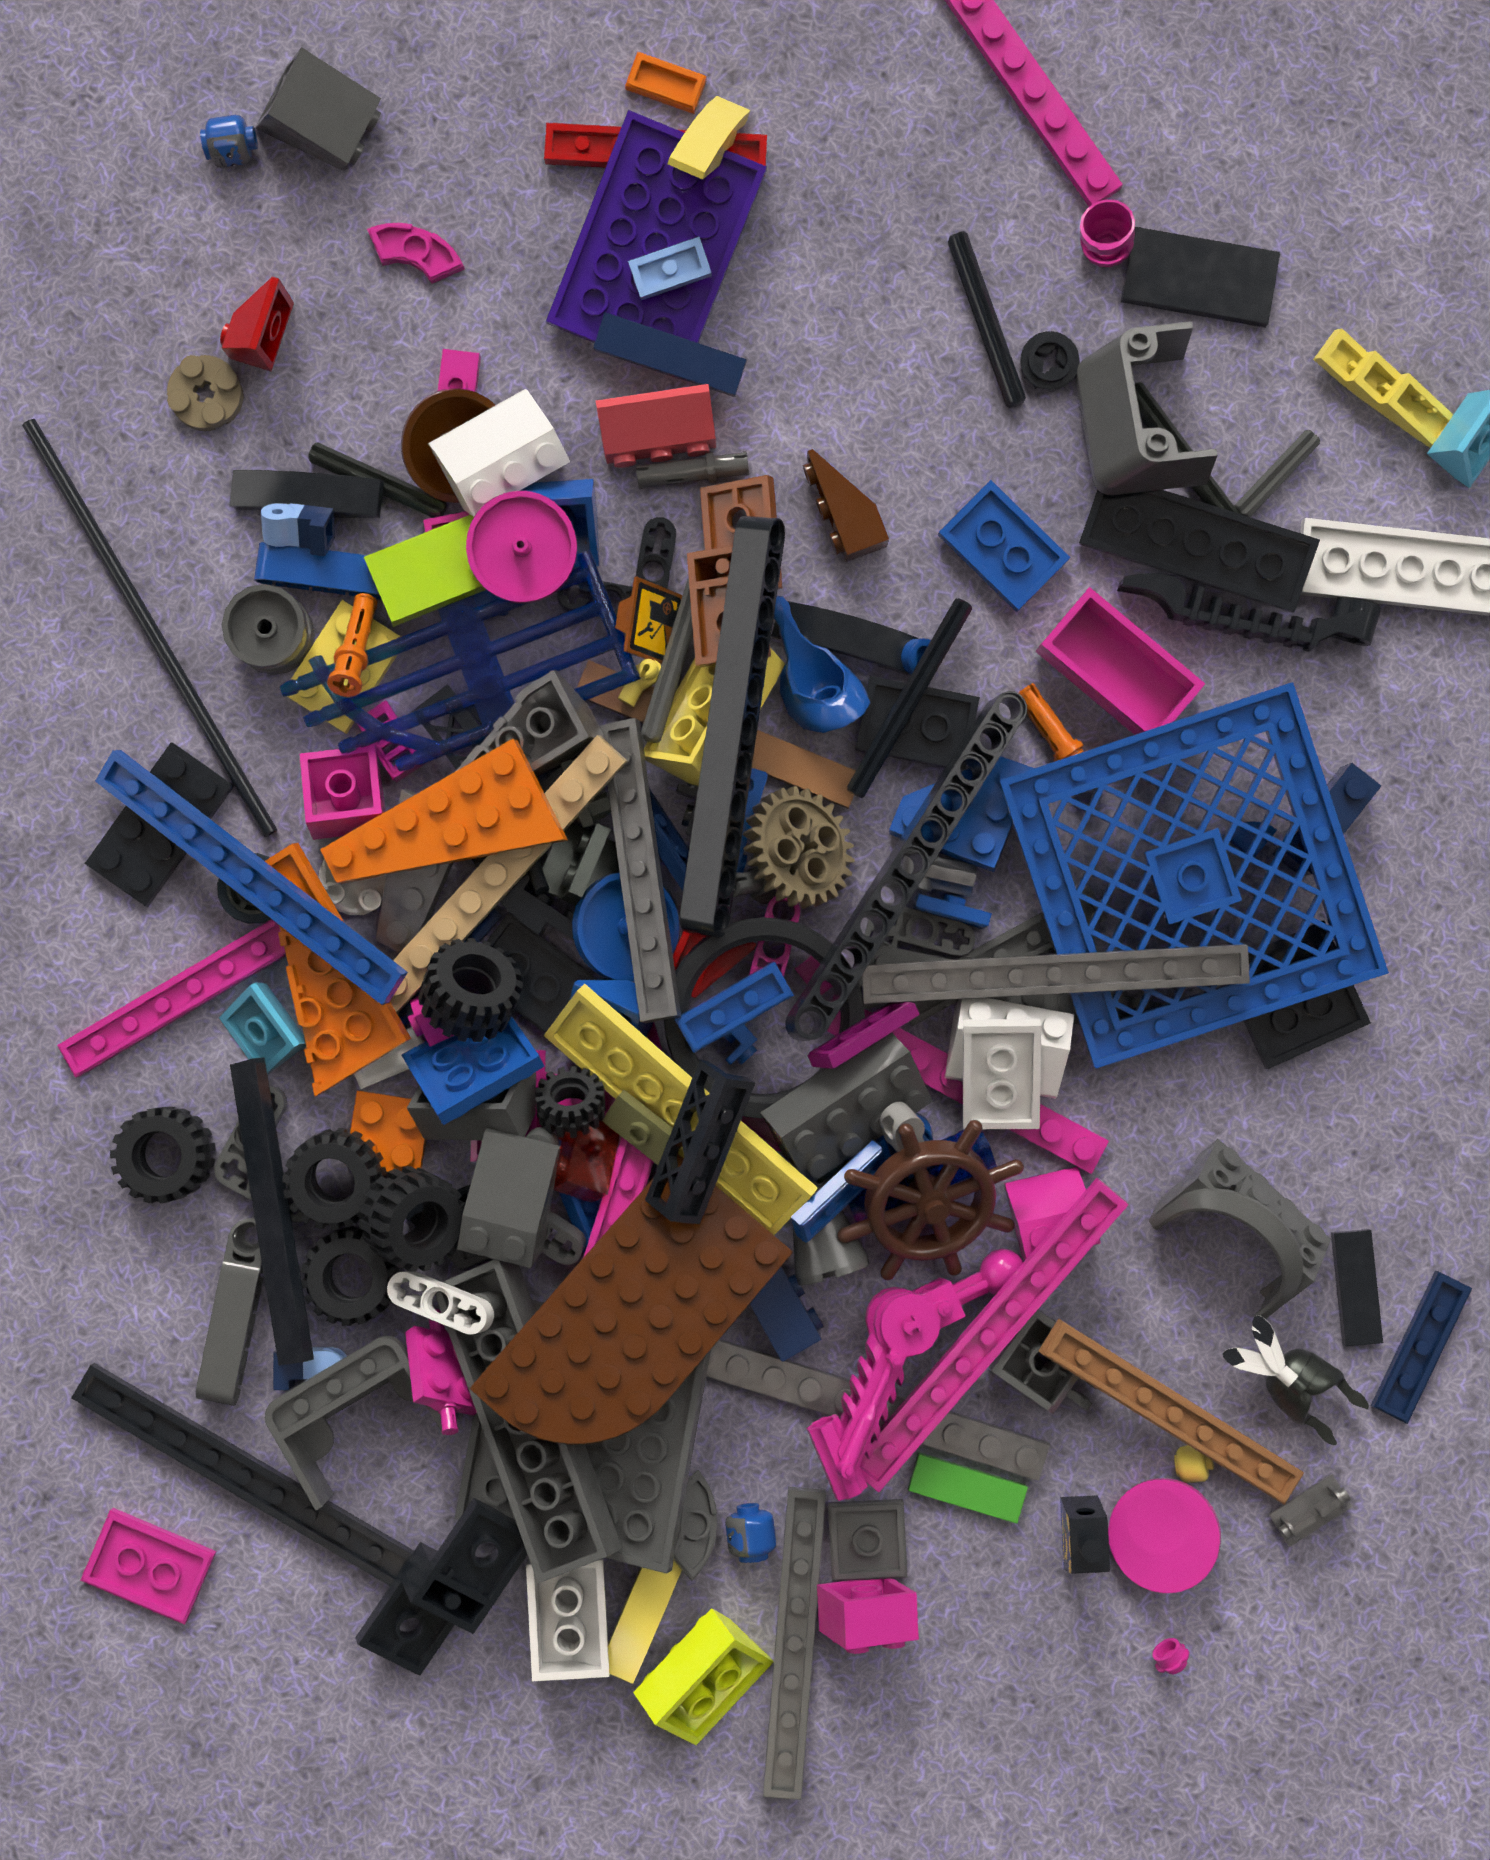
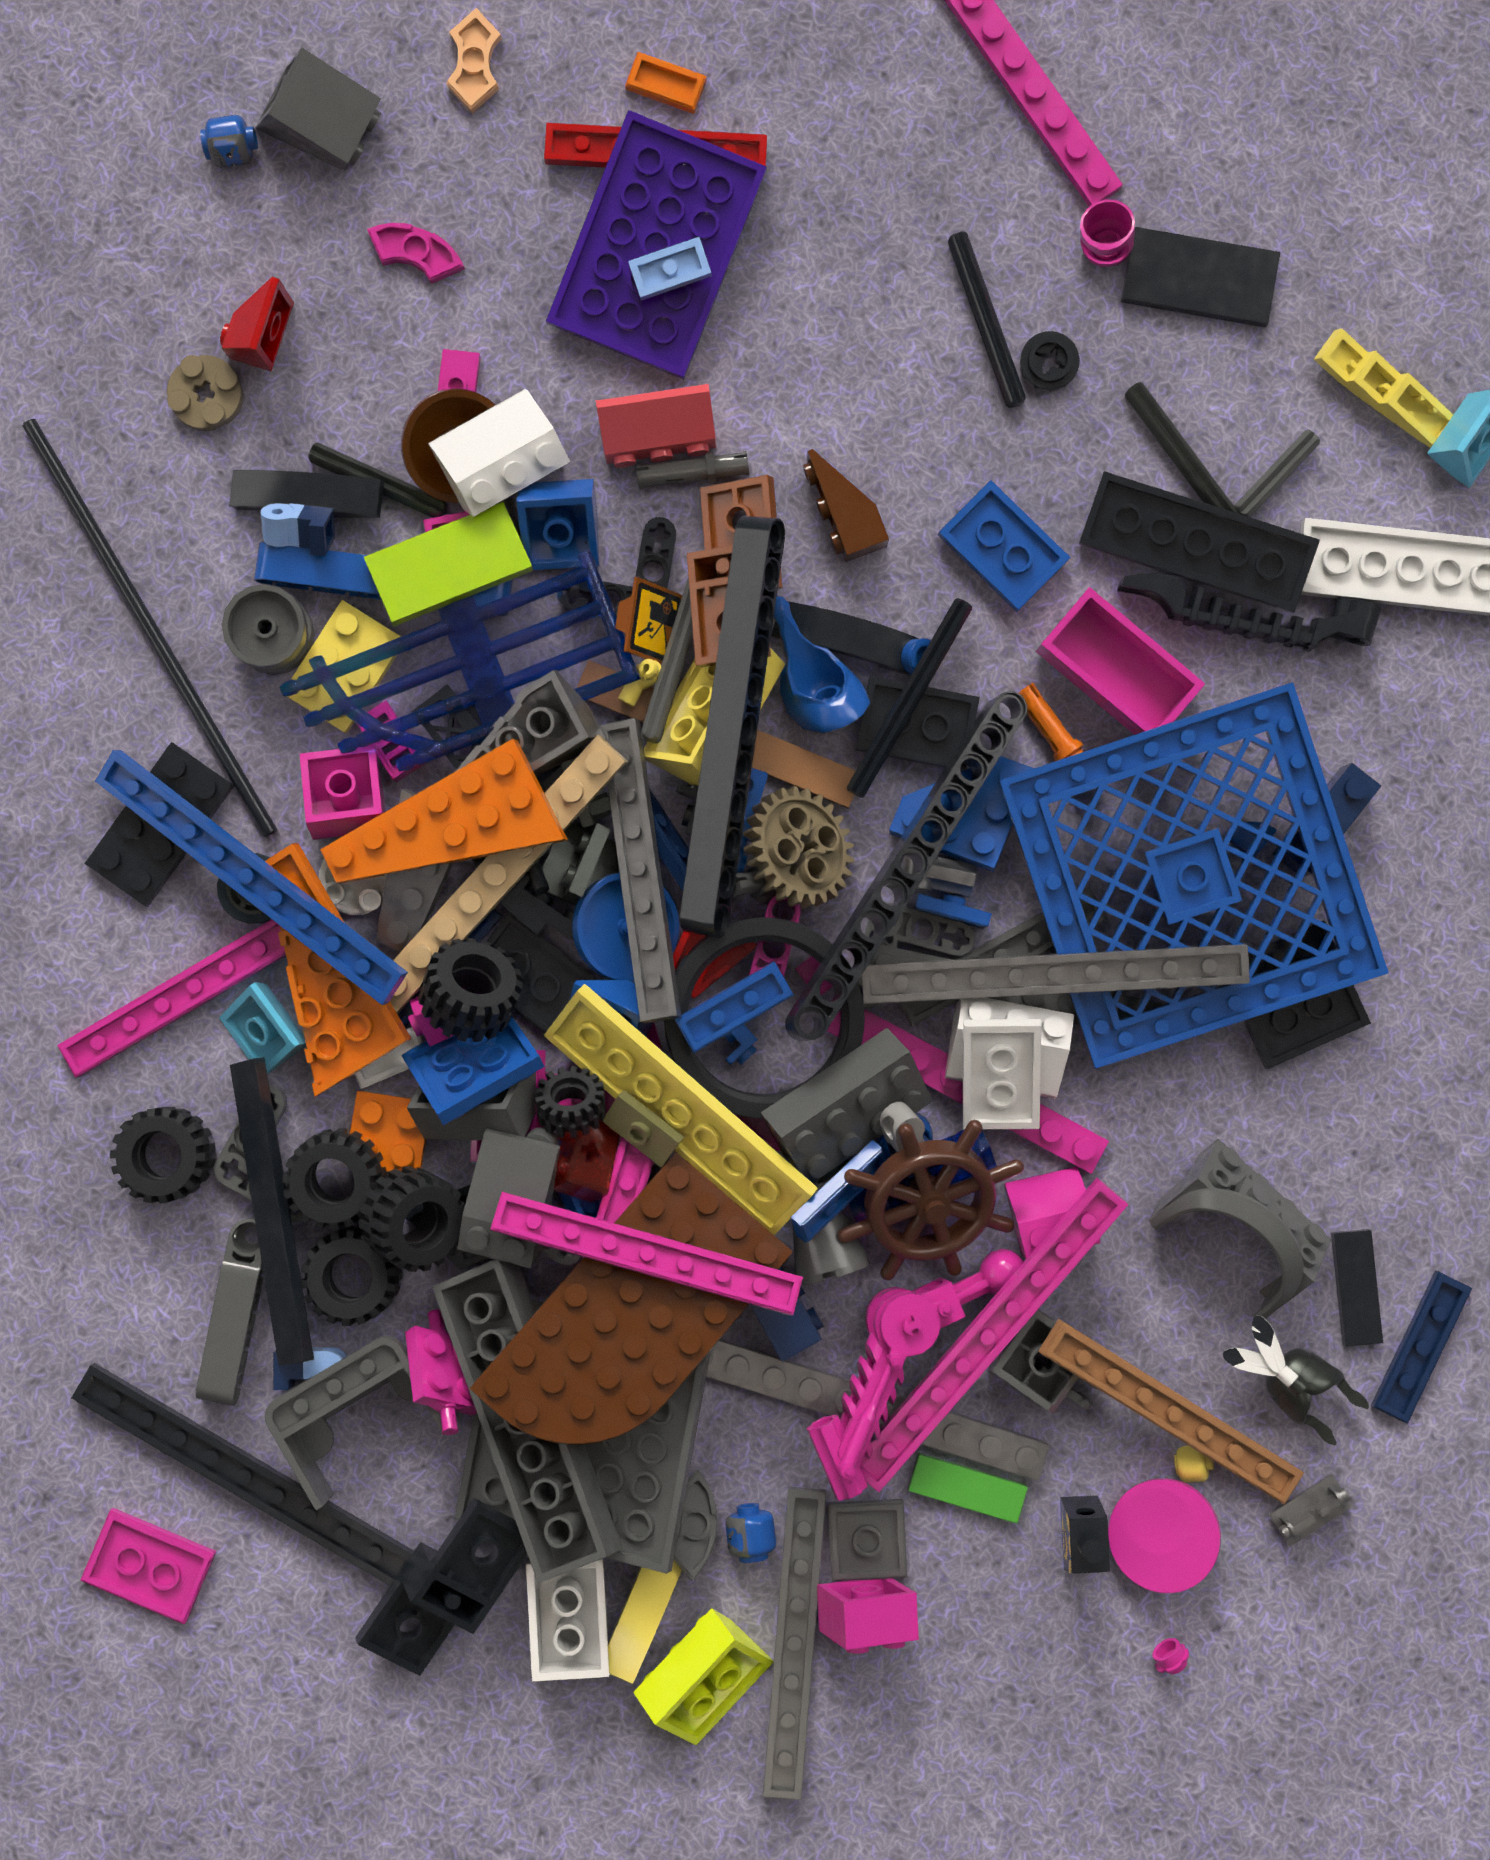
orange pin [327,593,378,697] -> none
white beam [387,1271,494,1334] -> none
dark pink piece [466,491,577,603] -> none
dark blue tile [593,312,747,397] -> none
black fence [645,1059,755,1224] -> none
light yellow slope [667,96,750,180] -> none
magenta tile [807,1002,919,1069] -> none
dark grey windscreen [1075,321,1218,495] -> none
none -> light nougat tile [446,8,502,114]
none -> dark pink tile [490,1192,803,1316]

